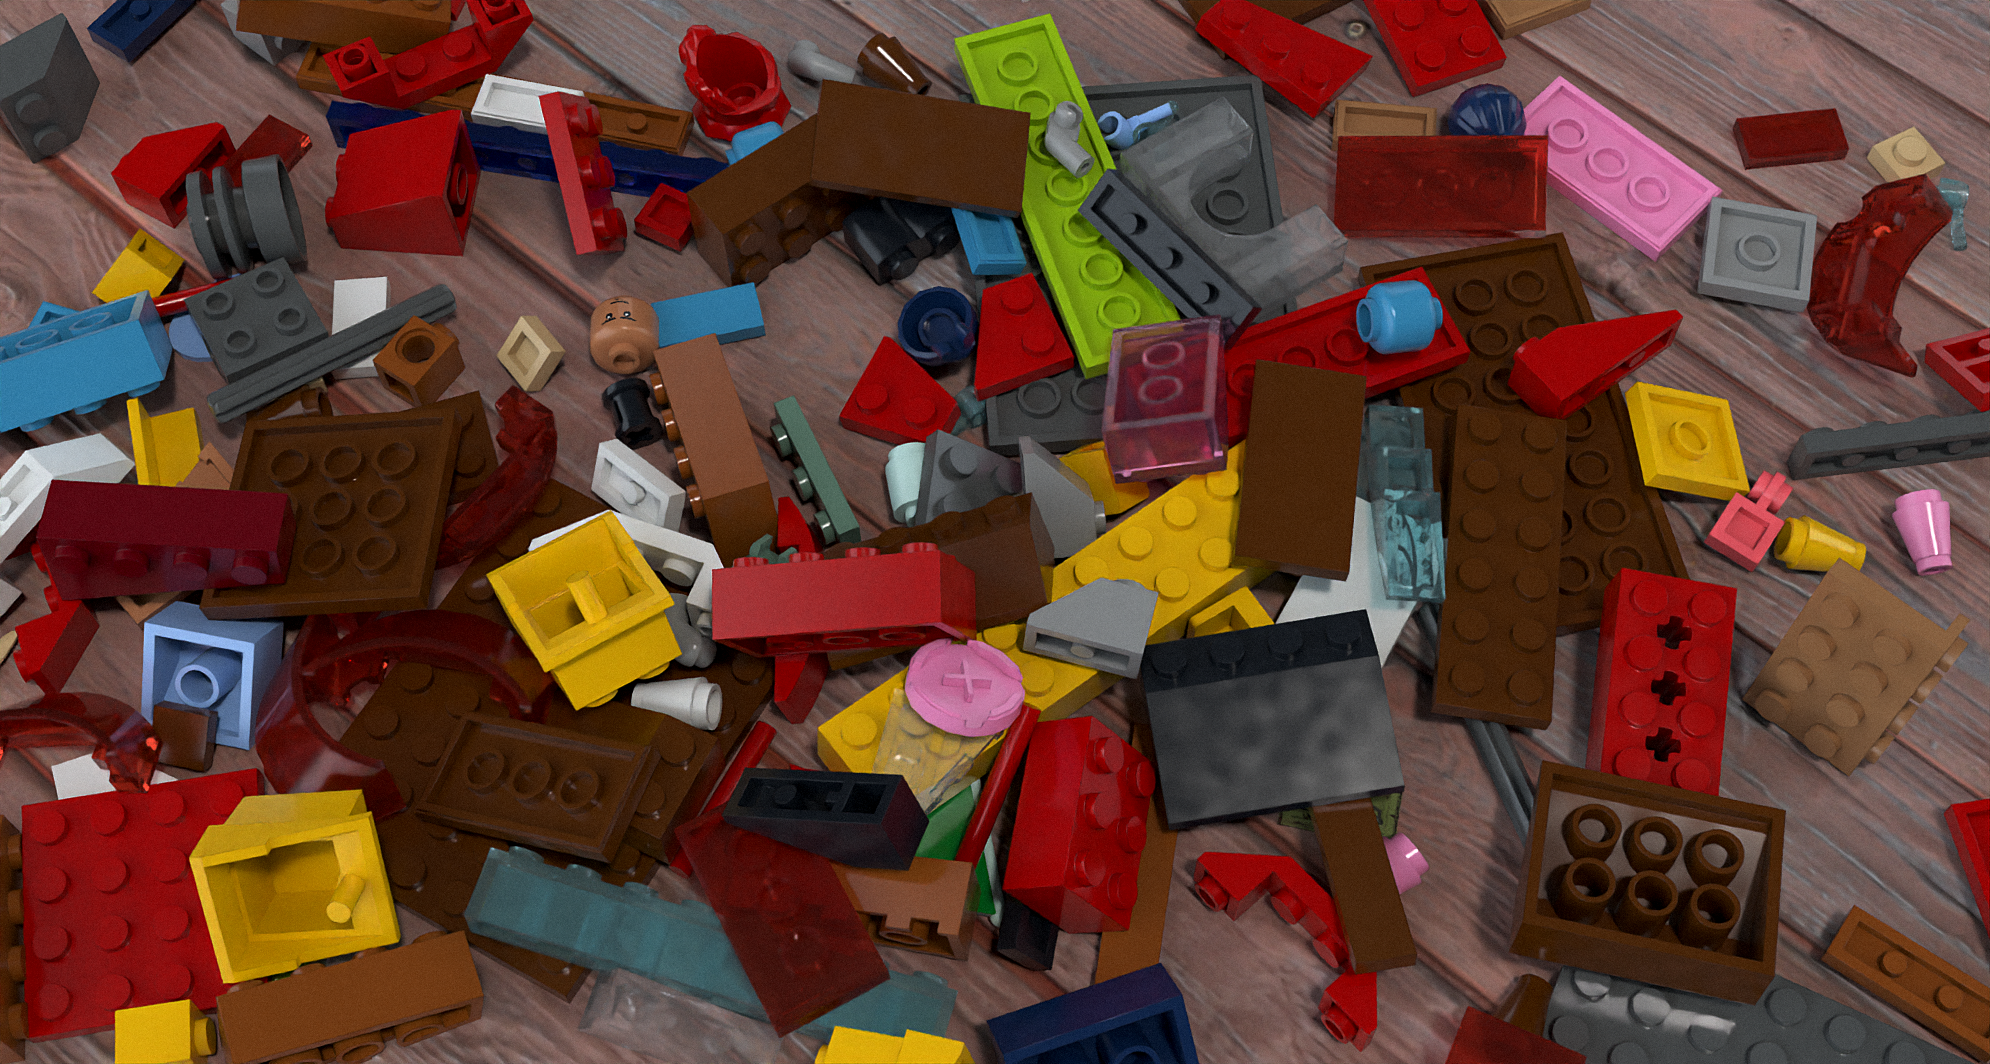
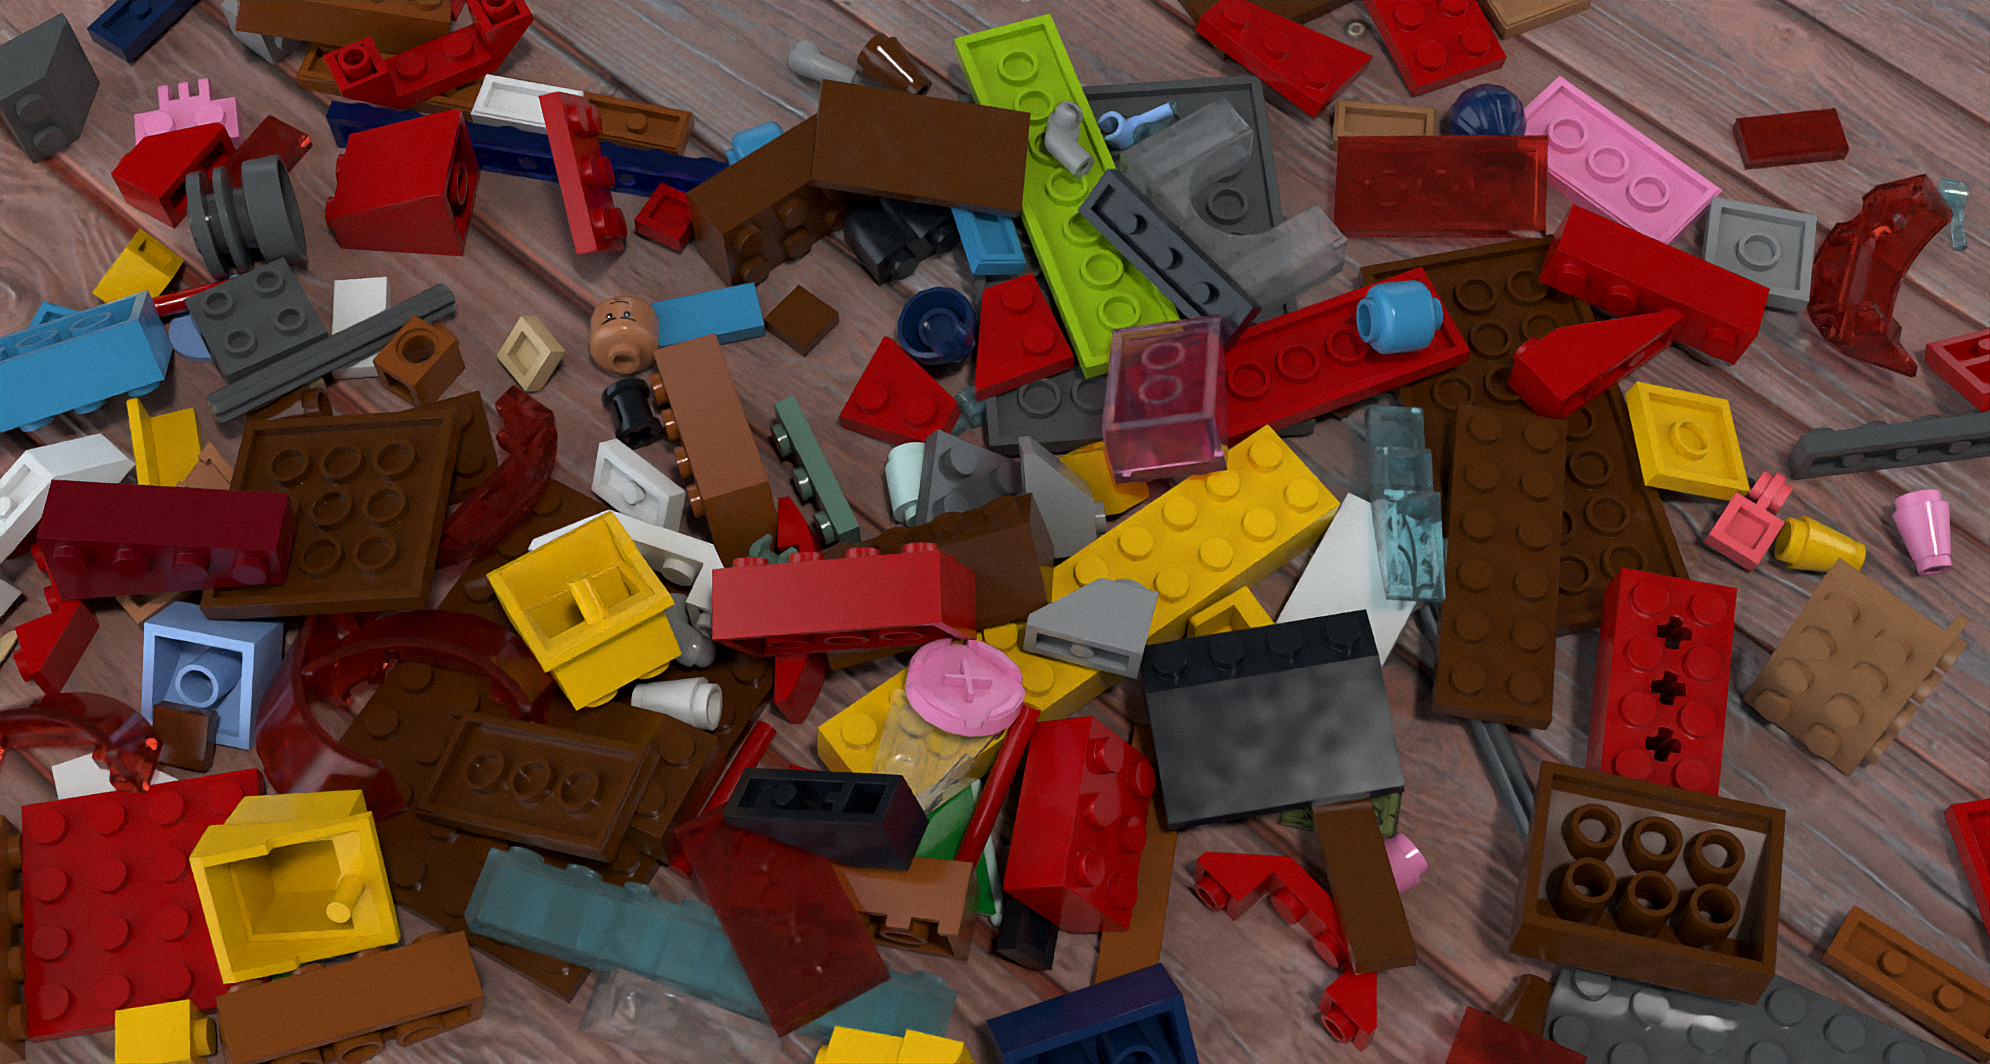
red piece [678,25,792,142] -> none
reddish brown tile [1232,359,1367,582] -> none
tan plate [1867,127,1945,195] -> none
none -> bright pink hinge [134,77,244,150]
none -> reddish brown tile [764,285,839,357]
none -> red brick [1537,204,1770,365]

